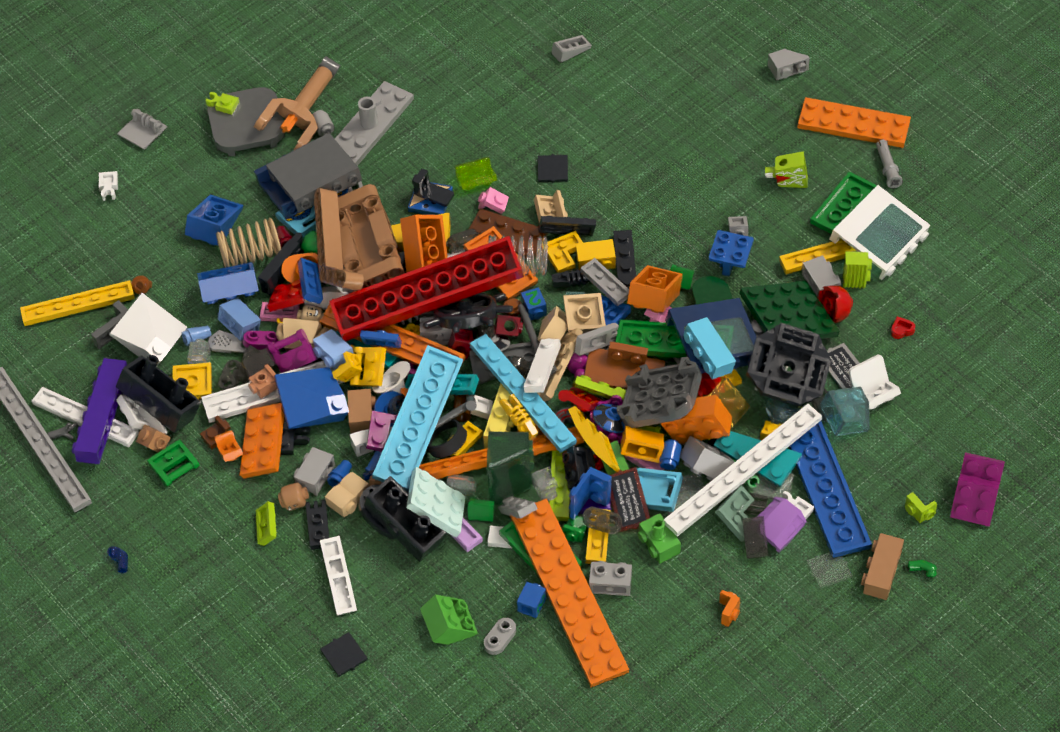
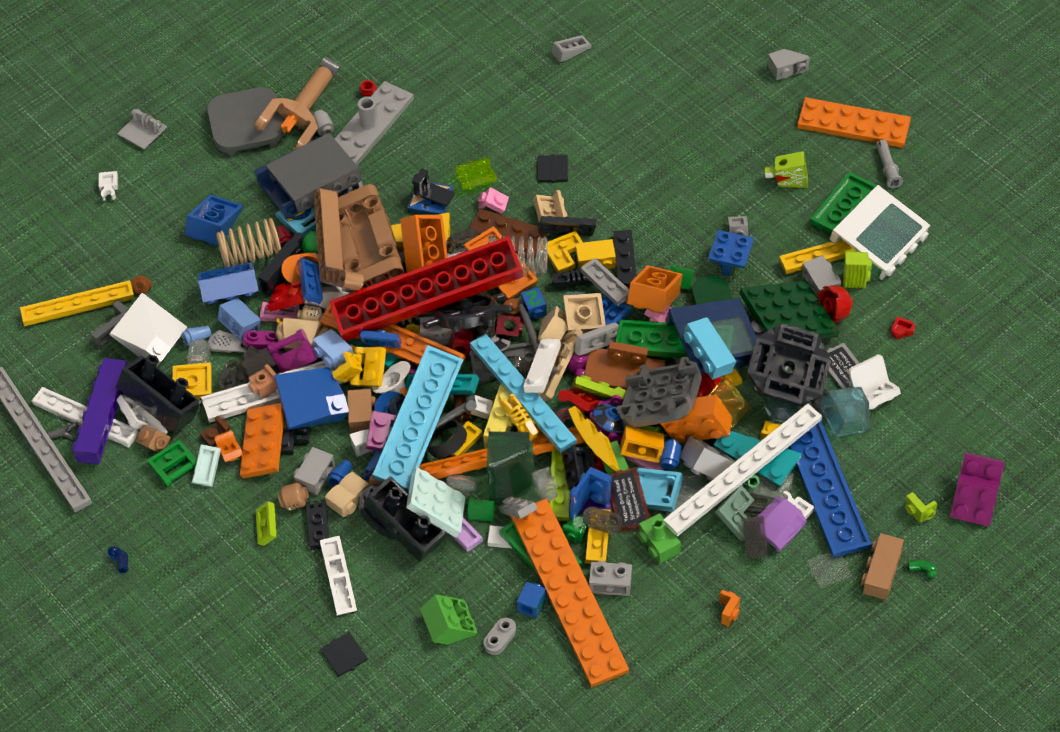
lime plate [205,92,239,115] -> none
none -> light aqua tile [192,445,221,487]
none -> red plate [359,80,377,97]

